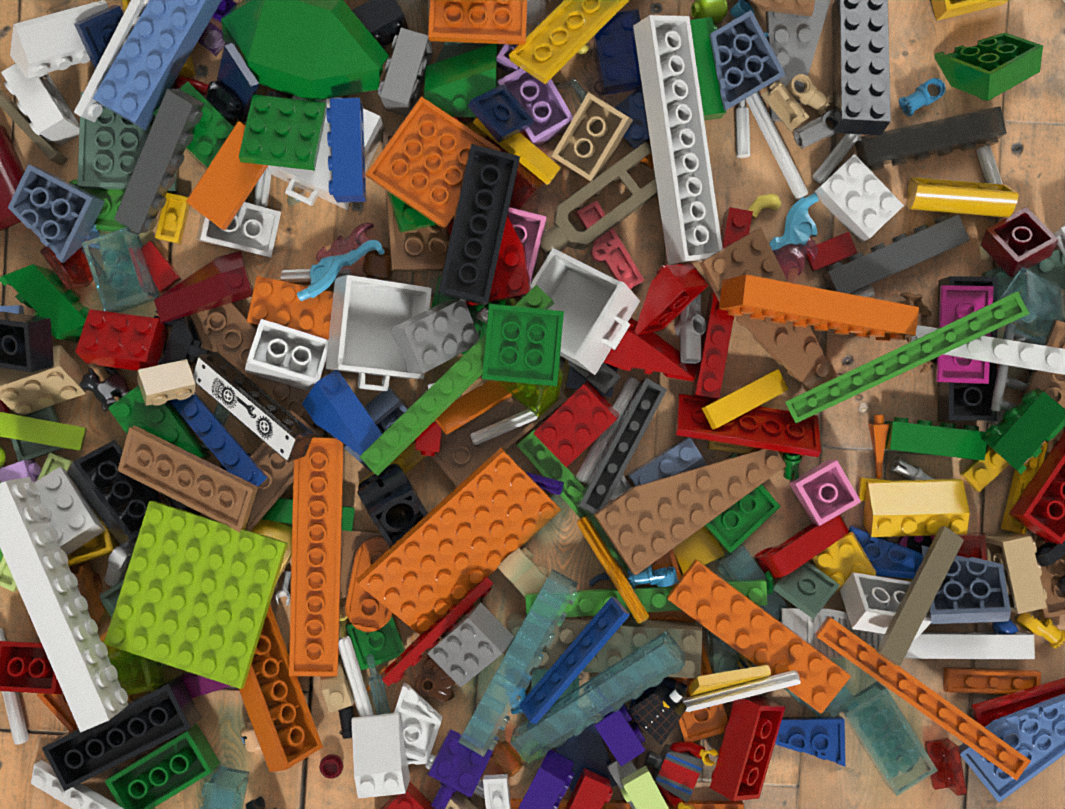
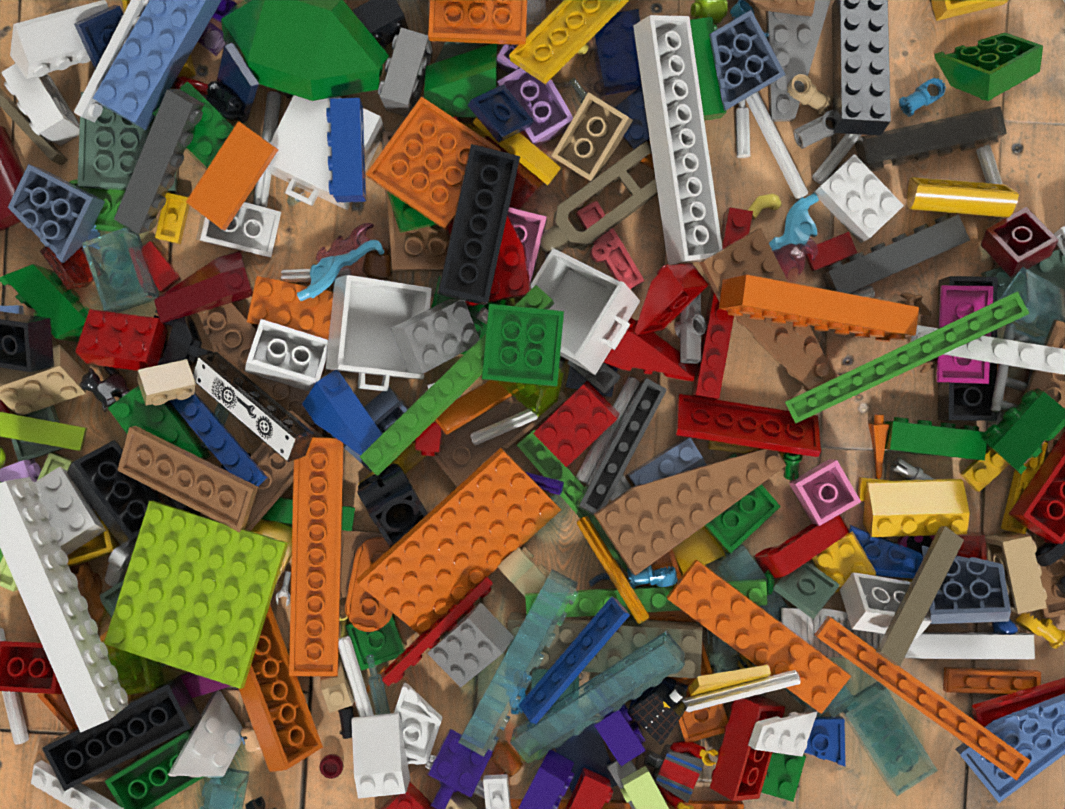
green plate [239,94,327,171] -> none
reddish brown plate [415,657,456,702] -> none
yellow tile [702,369,789,430] -> none
tan hinge [761,80,809,132] -> none
clear red bracket [925,738,967,796] -> none
none -> white wing [168,690,243,778]
none -> white wing [748,707,818,756]
none -> green plate [761,752,806,802]

